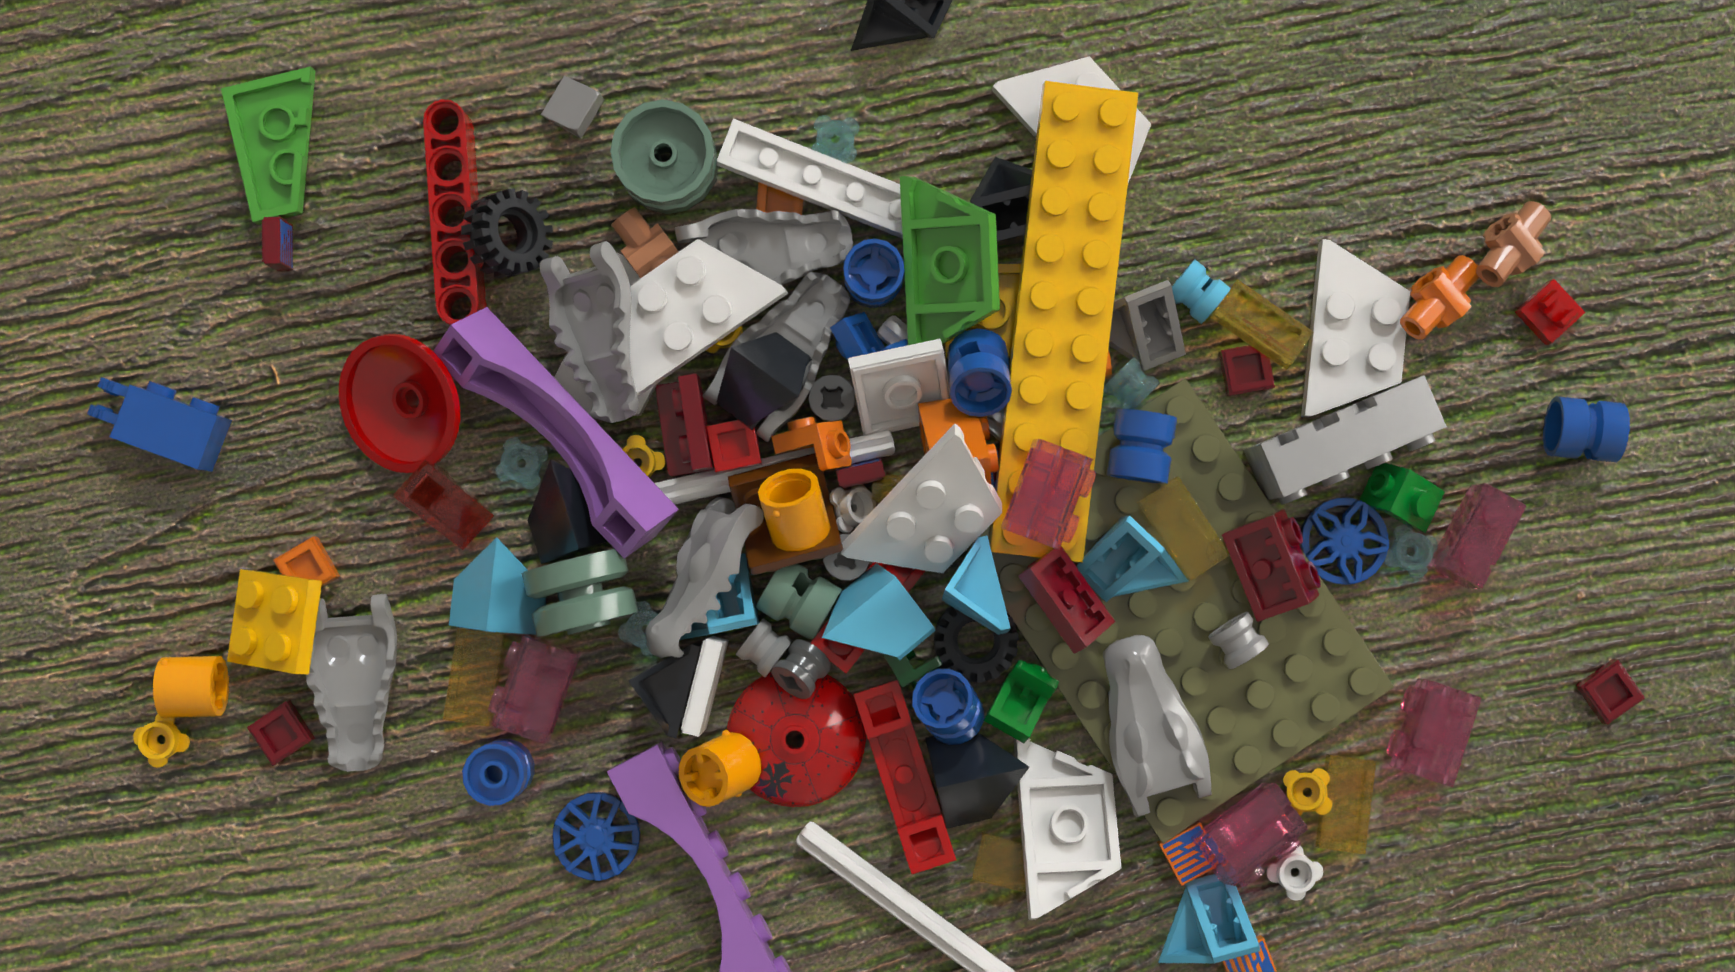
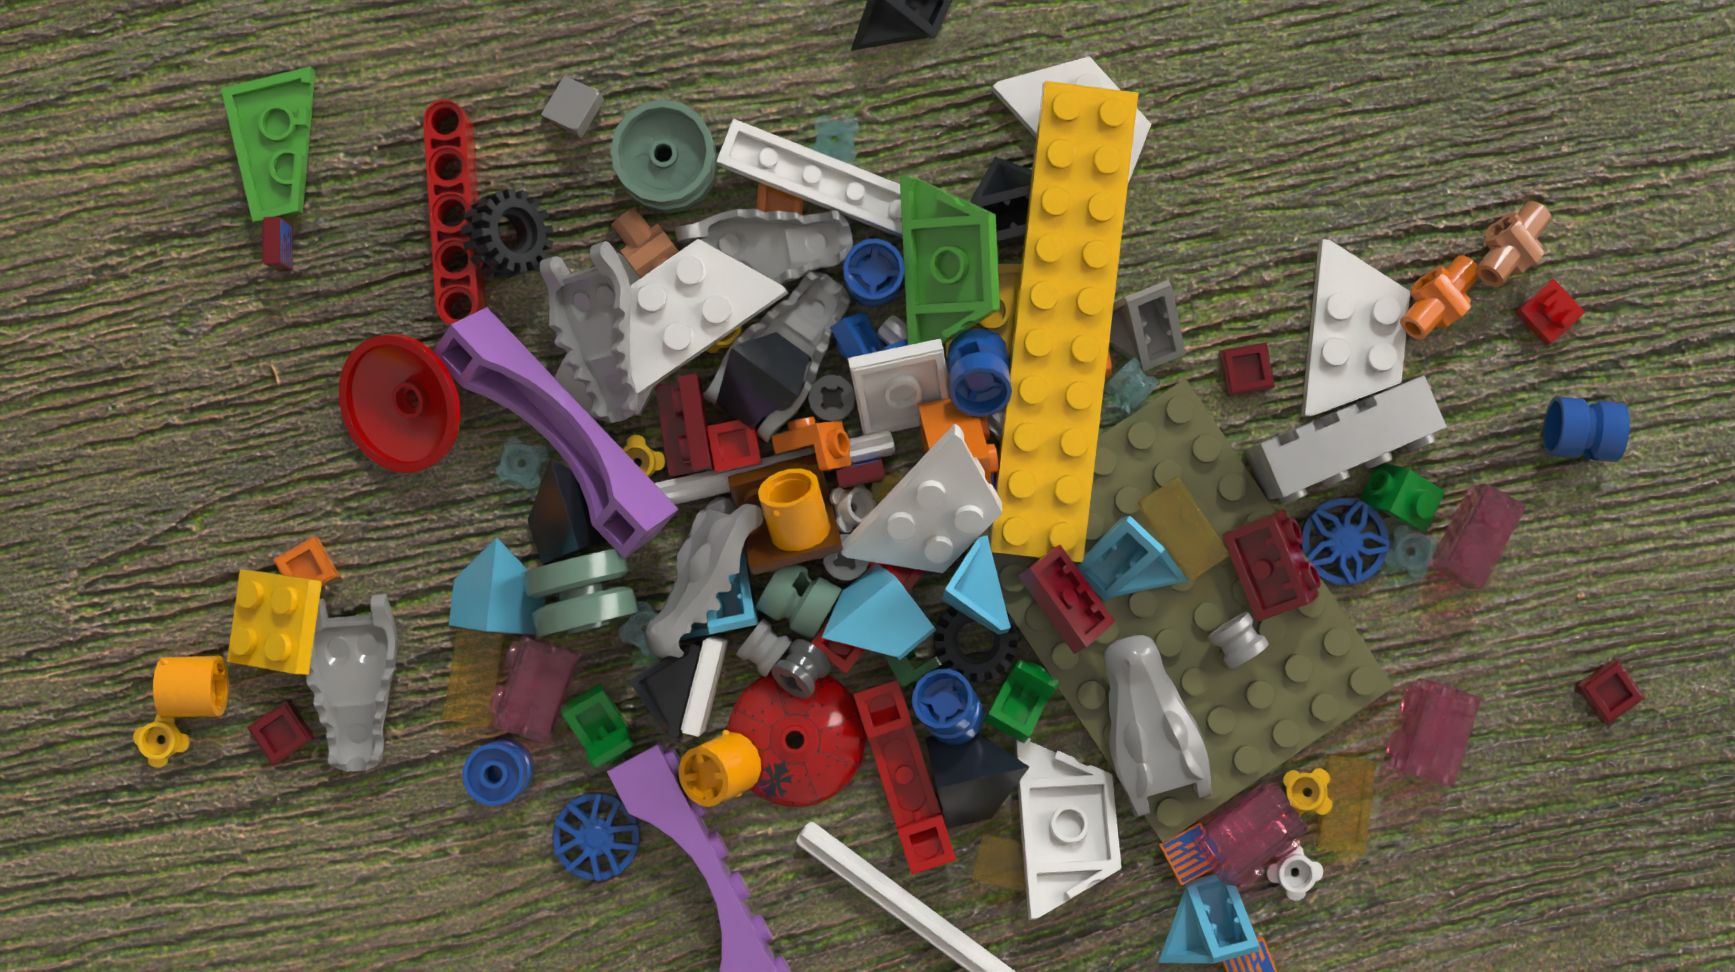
blue hinge [87,377,232,472] -> none
clear red slope [393,460,494,550] -> none
clear pink brick [1001,439,1096,550] -> none
blue wheel [1106,409,1177,484] -> none
medium azure wheel [1172,259,1231,324] -> none
clear yellow tile [1210,279,1313,370] -> none
none -> green bracket [560,683,634,768]

